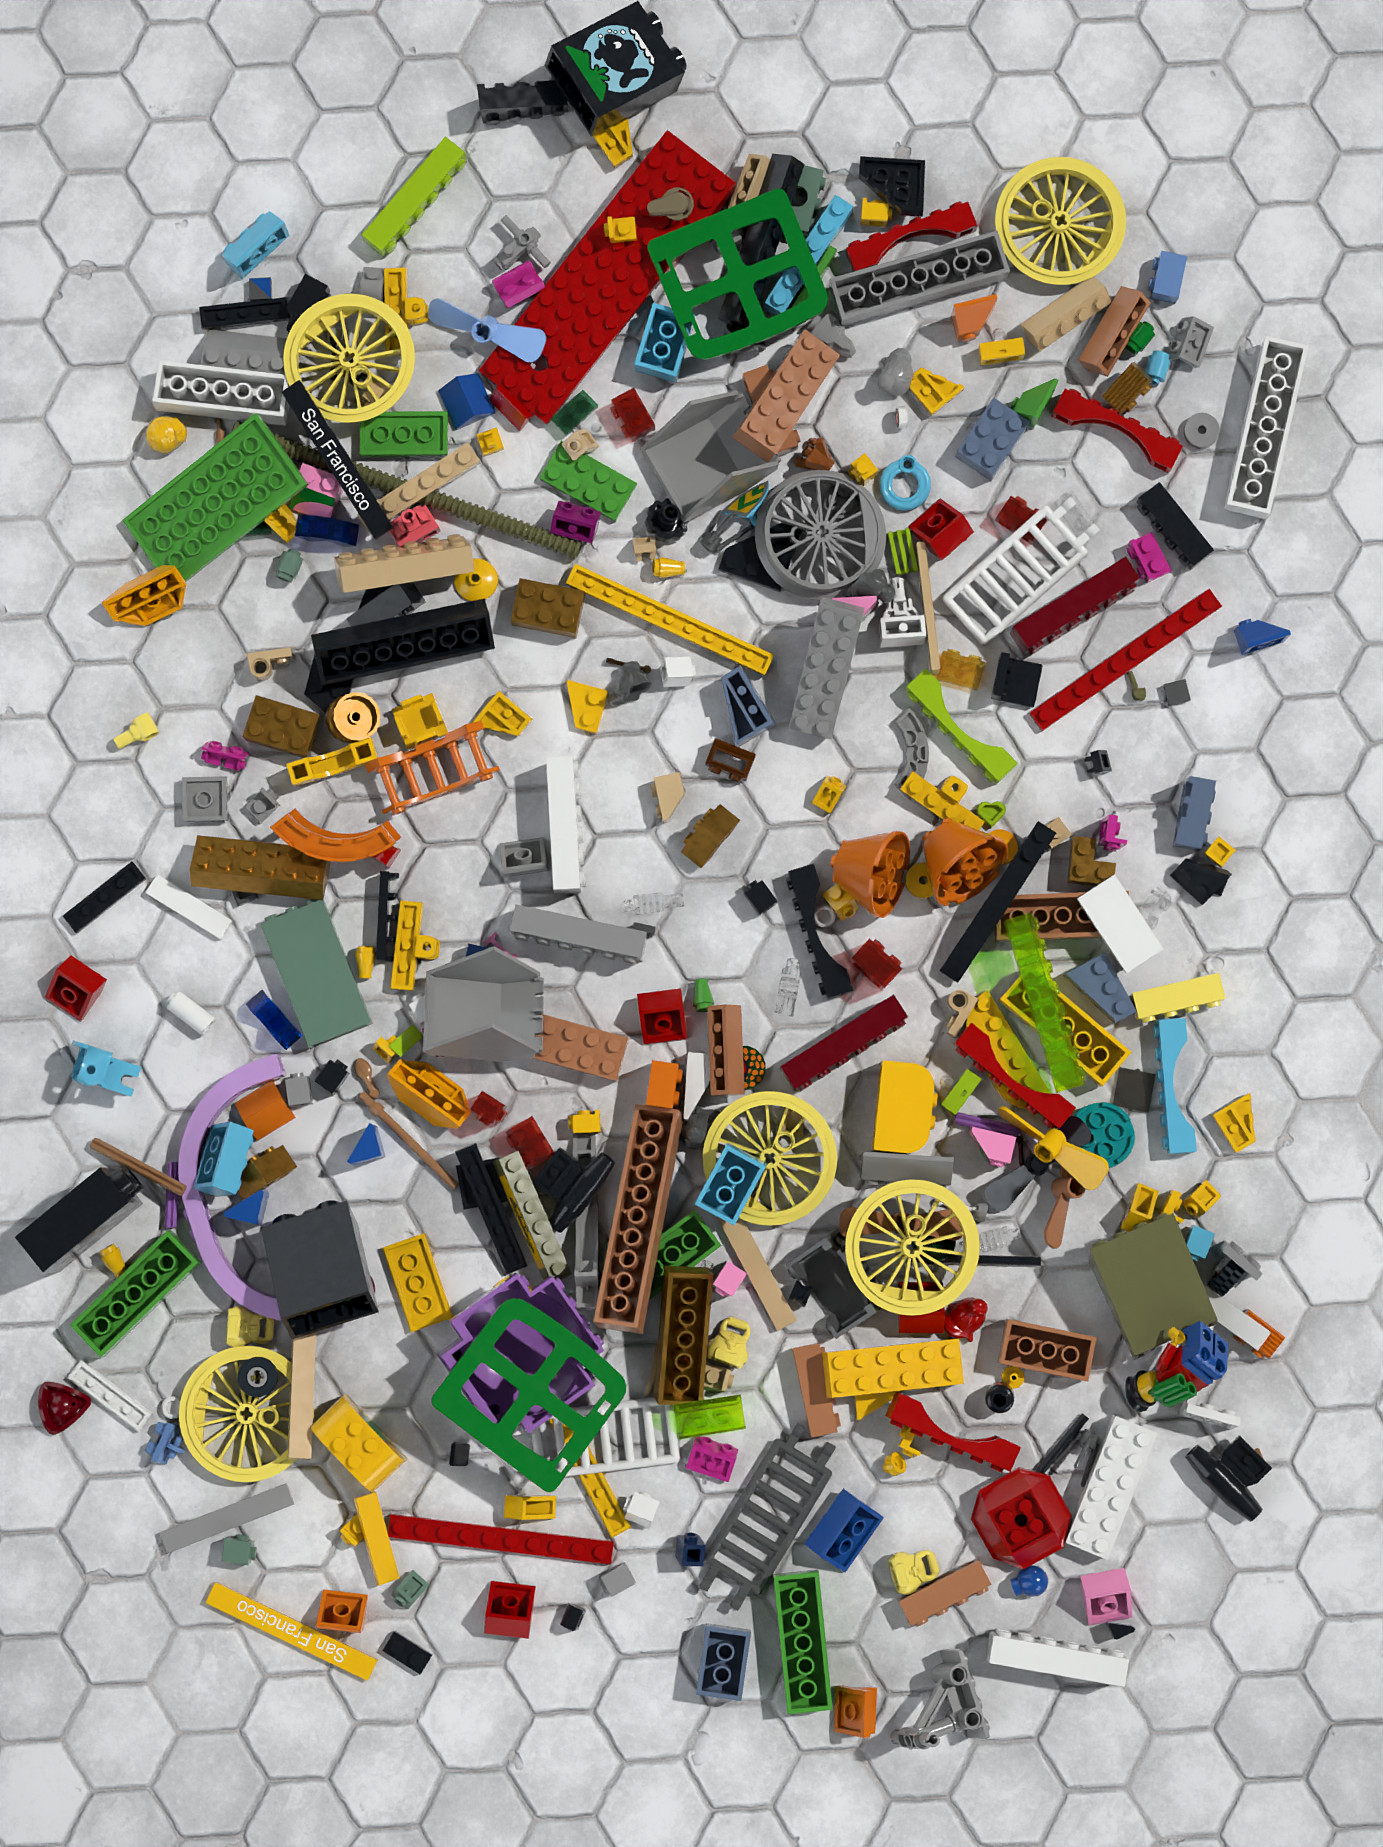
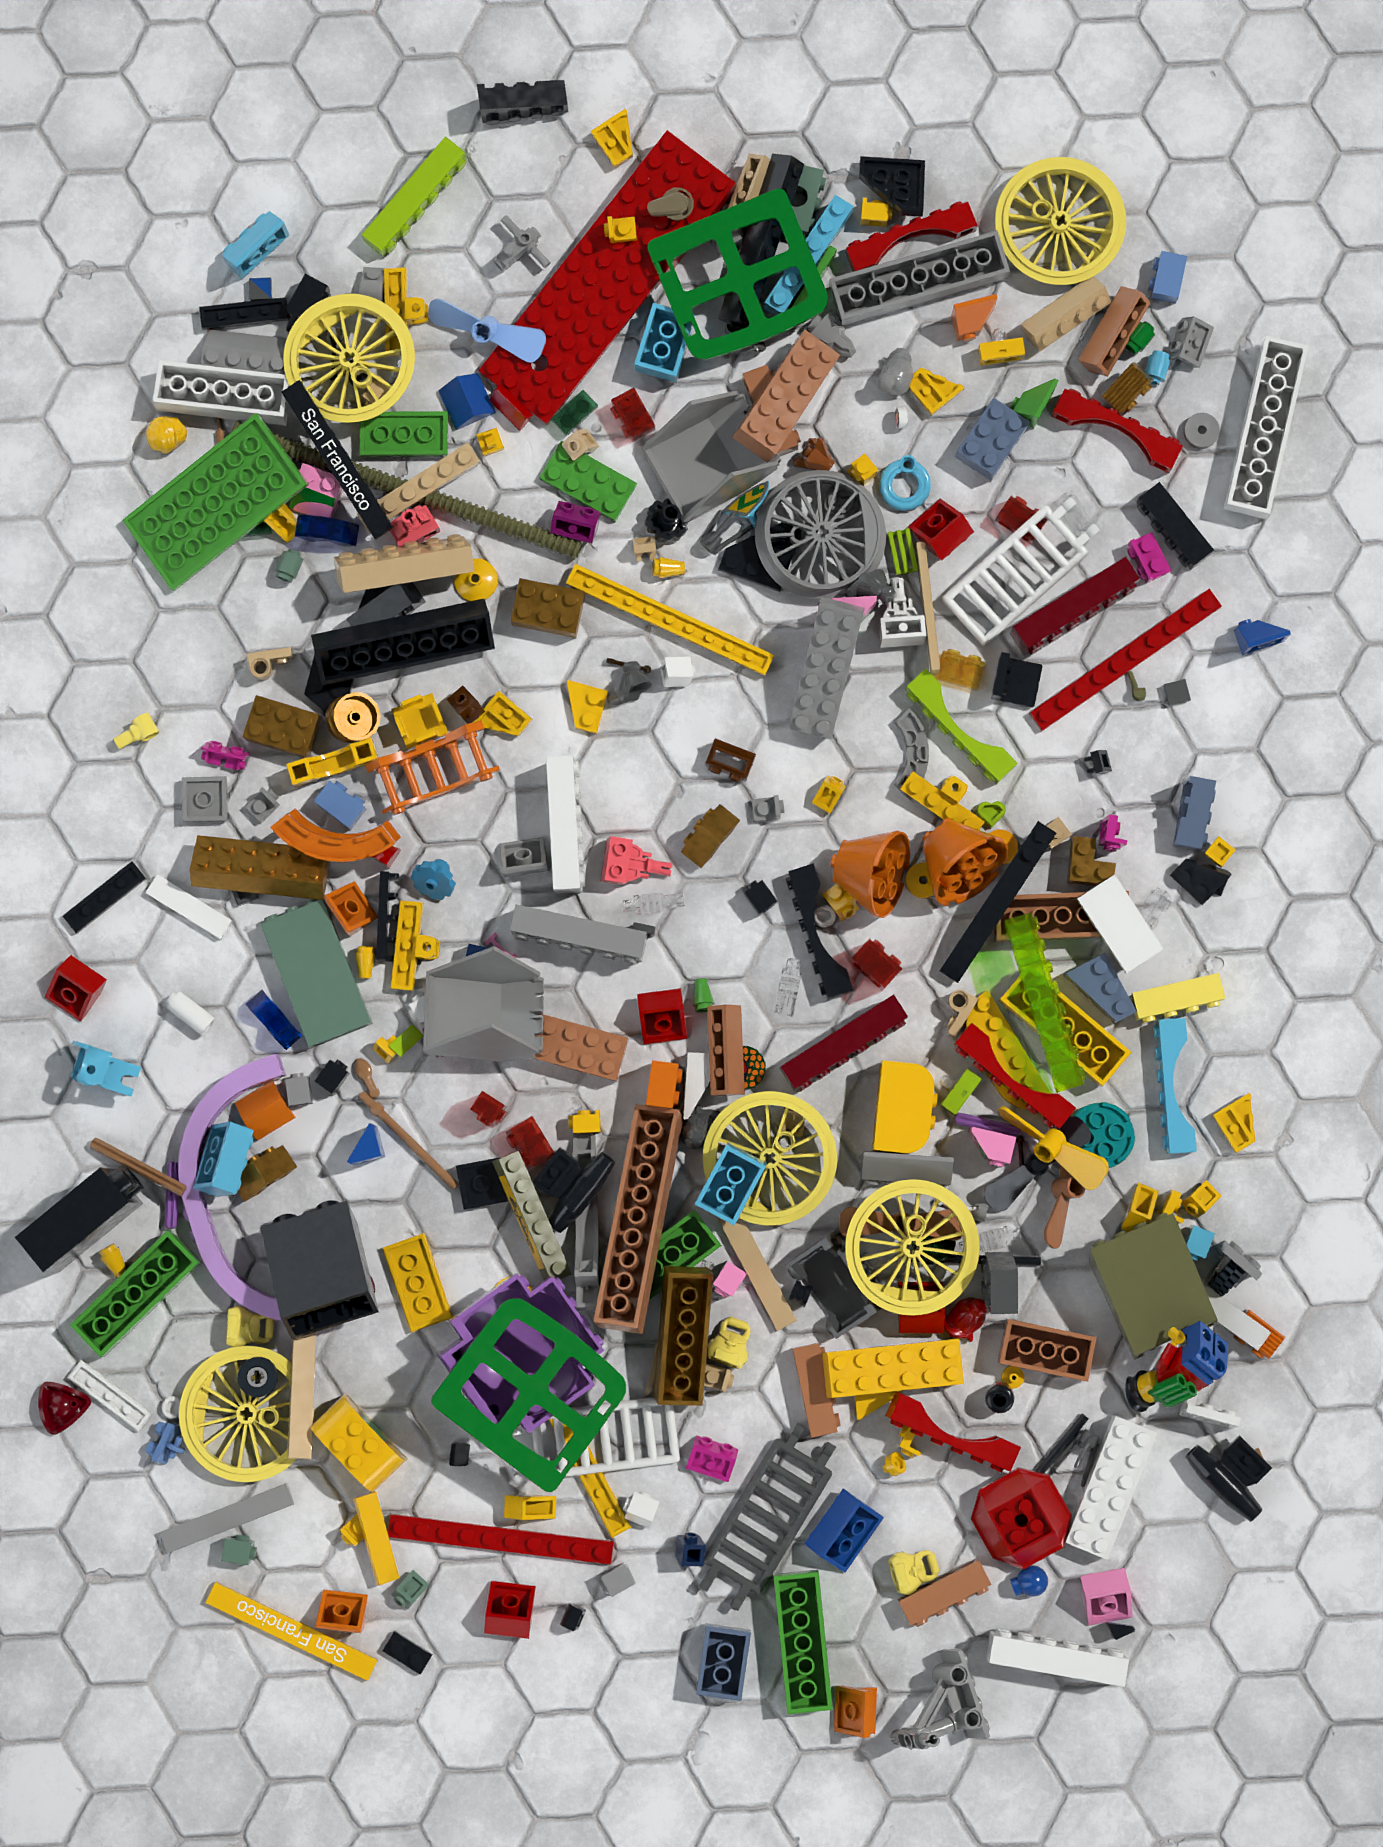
light orange wedge [102,565,187,626] -> none
blue slope [223,1189,269,1224] -> none
light orange wedge [387,1059,471,1129] -> none
black tile [455,1143,527,1274] -> none
dark pink bracket [492,260,545,308] -> none
black brick [544,1,687,137] -> none
tan slope [650,772,684,823] -> none
clear neon green tile [674,1394,746,1439] -> none
sand blue wedge [721,666,777,747] -> none
clear smoke piece [1113,1067,1156,1112] -> none
none -> medium blue brick [314,780,367,830]
none -> orange slope [323,881,378,937]
none -> dark azure plant [411,859,456,900]
none -> reddish brown brick [446,685,485,724]
none -> coral brick [600,836,672,885]
none -> light grey bracket [752,795,784,822]
none -> dark grey brick [981,1252,1018,1314]

